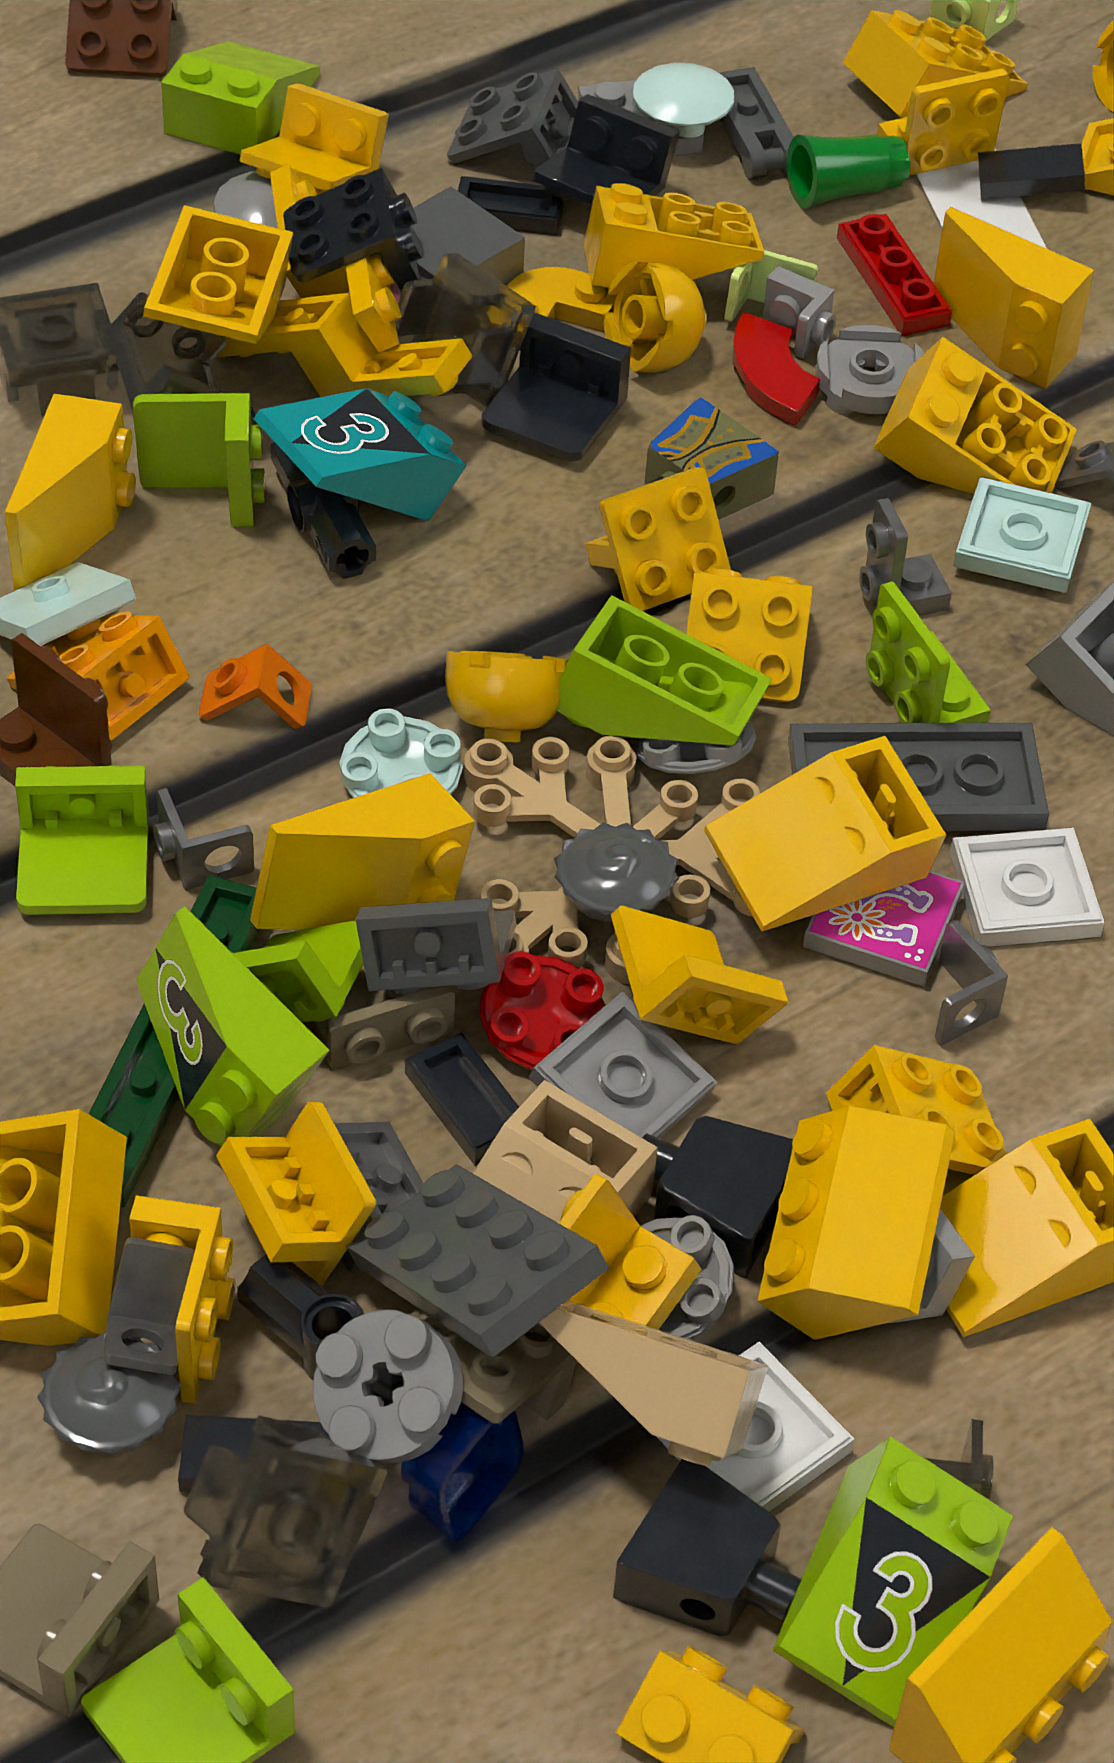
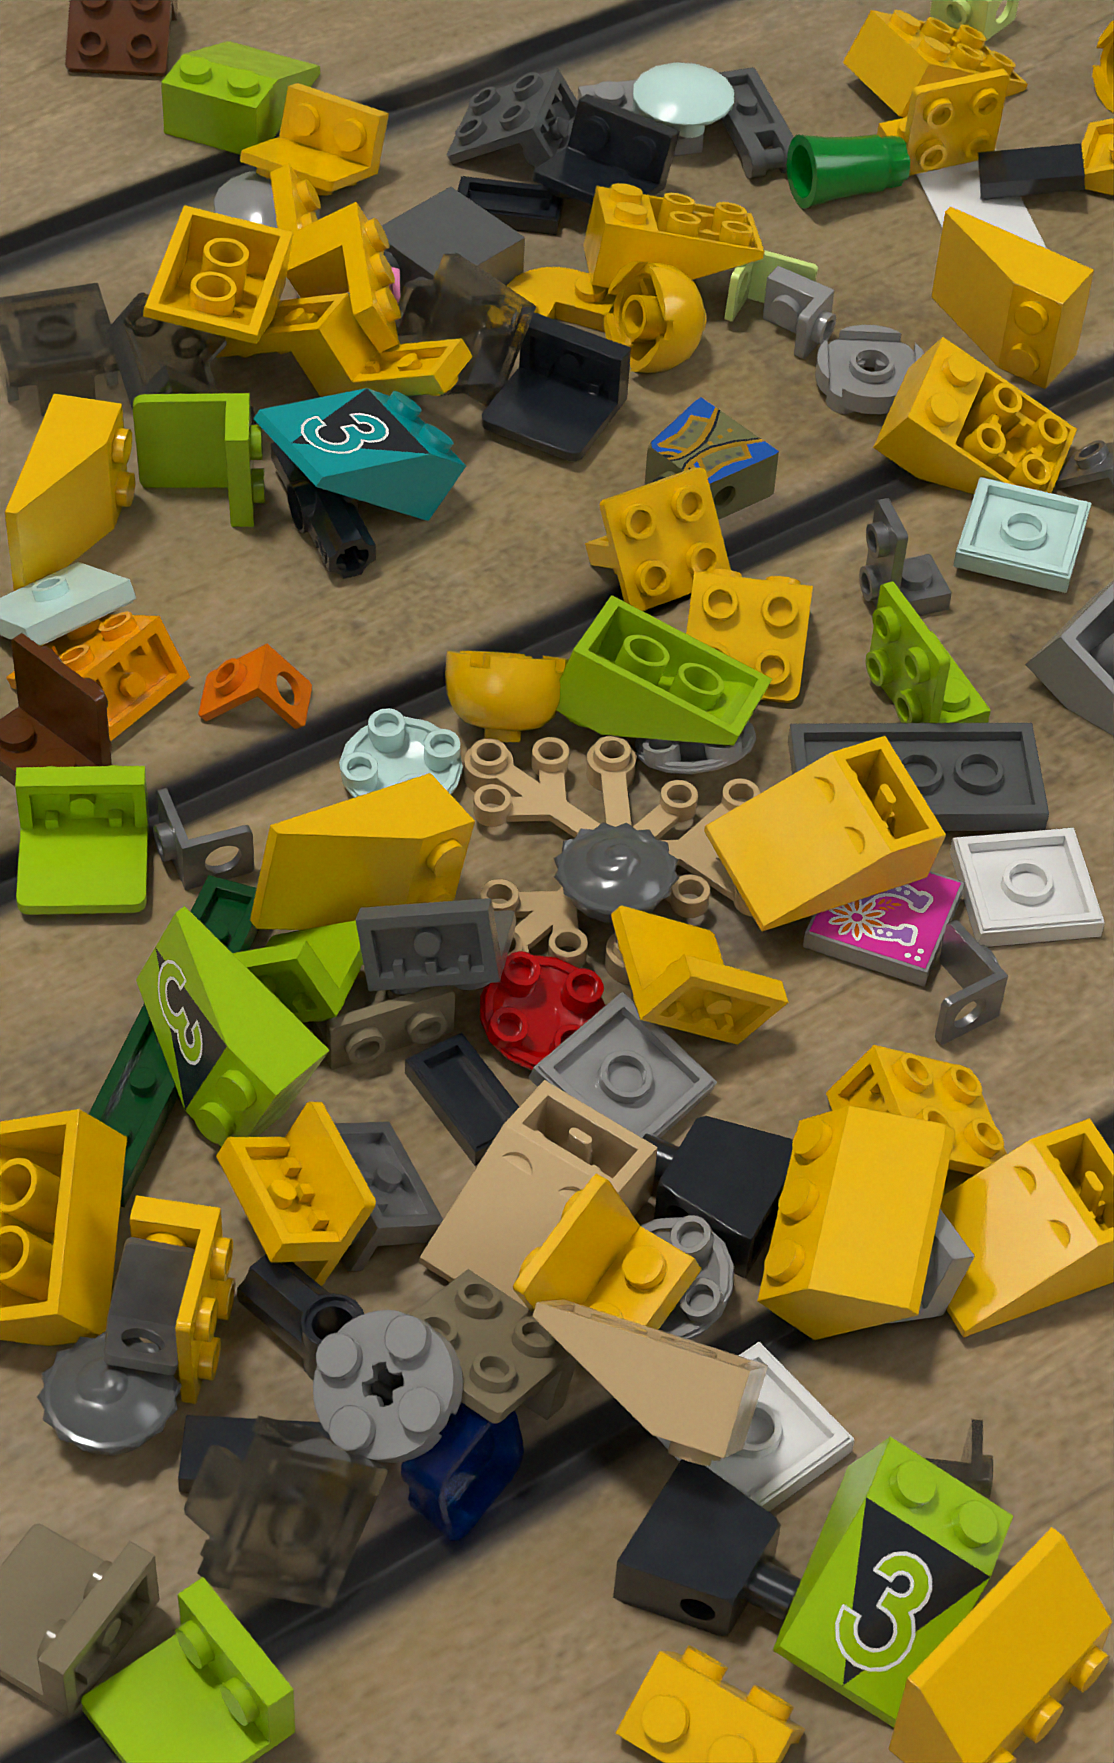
black bracket [283,168,424,292] -> none
dark grey plate [346,1164,609,1358] -> none
red tile [732,312,820,426] -> none
red tile [837,214,952,336] -> none

